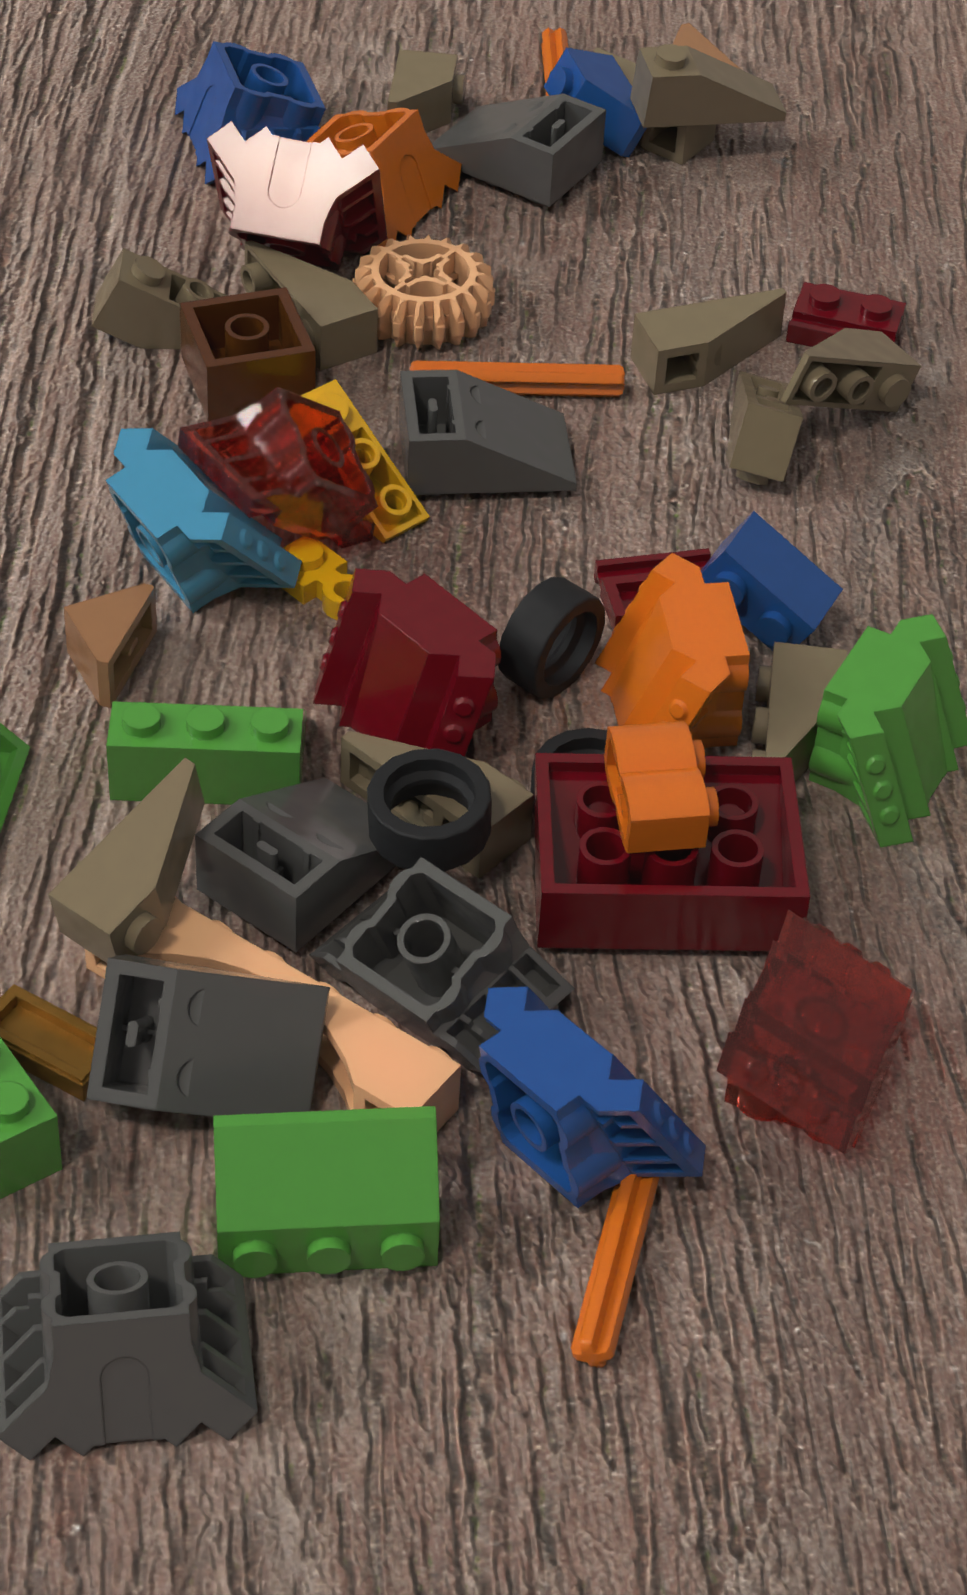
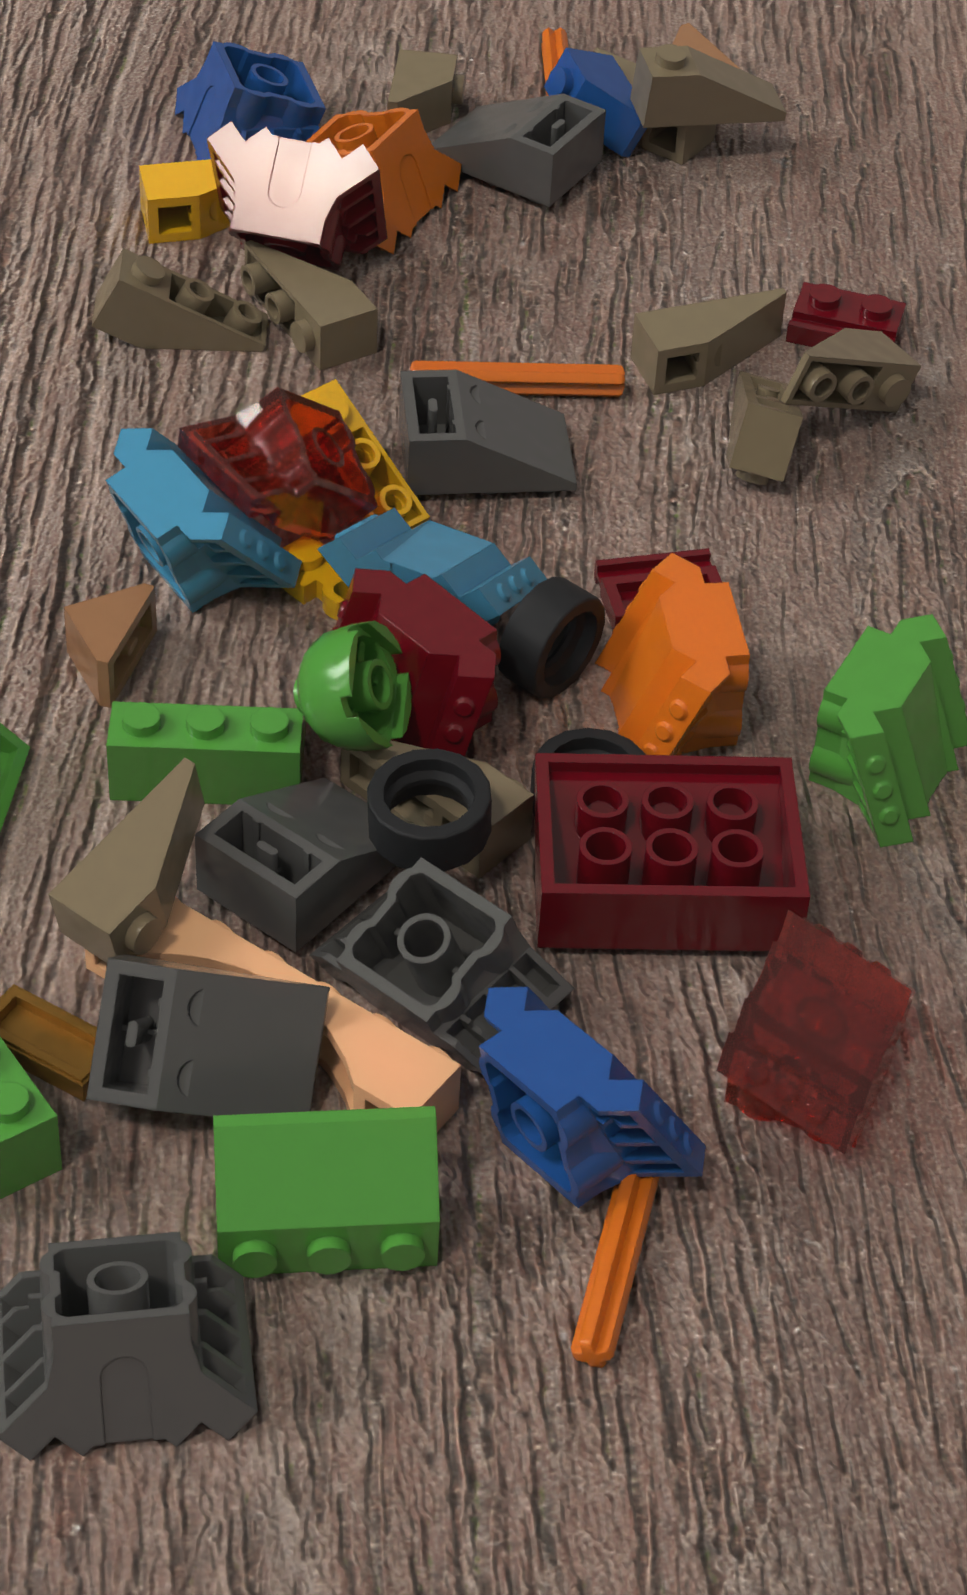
reddish brown brick [180,287,316,421] -> none
light nougat gear [352,234,495,350] -> none
orange brick [604,721,719,853] -> none
blue brick [701,511,843,651] -> none
dark tan slope [751,642,847,782] -> none
none -> yellow slope [139,159,230,244]
none -> bright green cylinder [293,621,411,751]
none -> dark azure slope [317,508,547,626]

